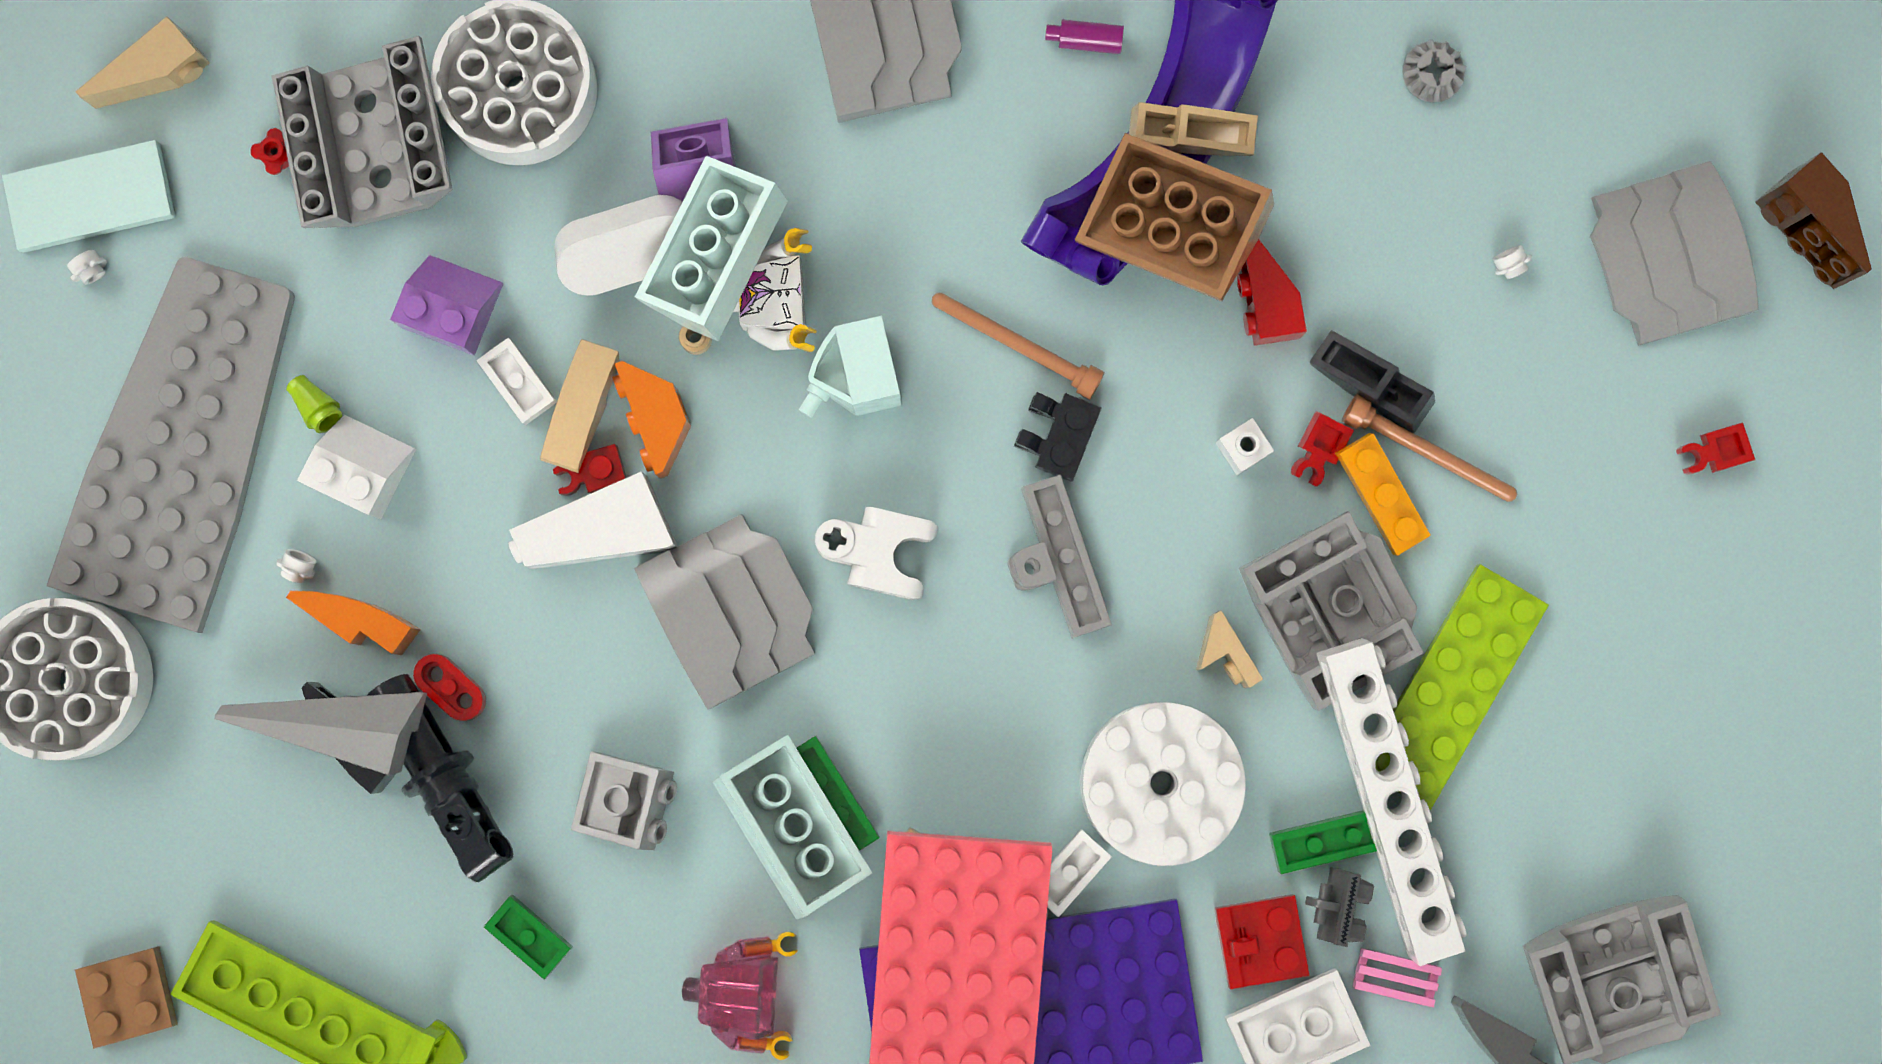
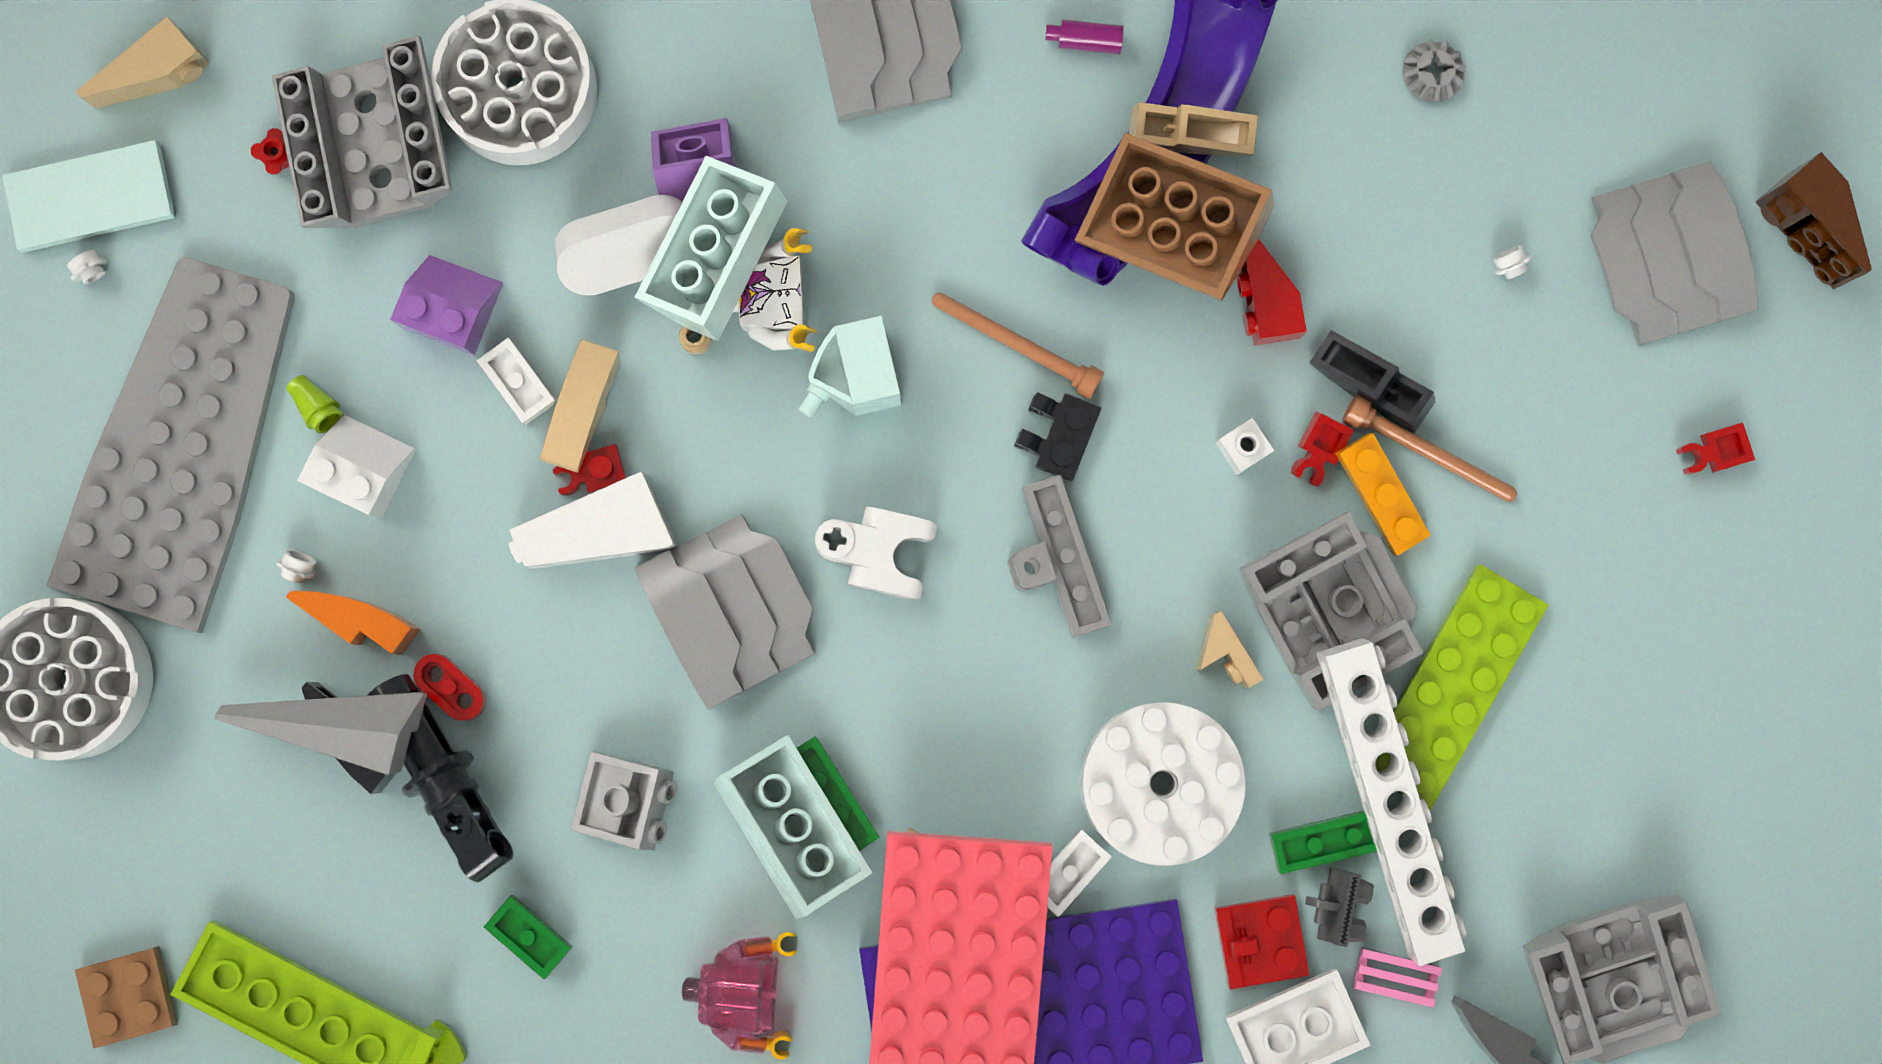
orange slope [612,361,691,479] -> none

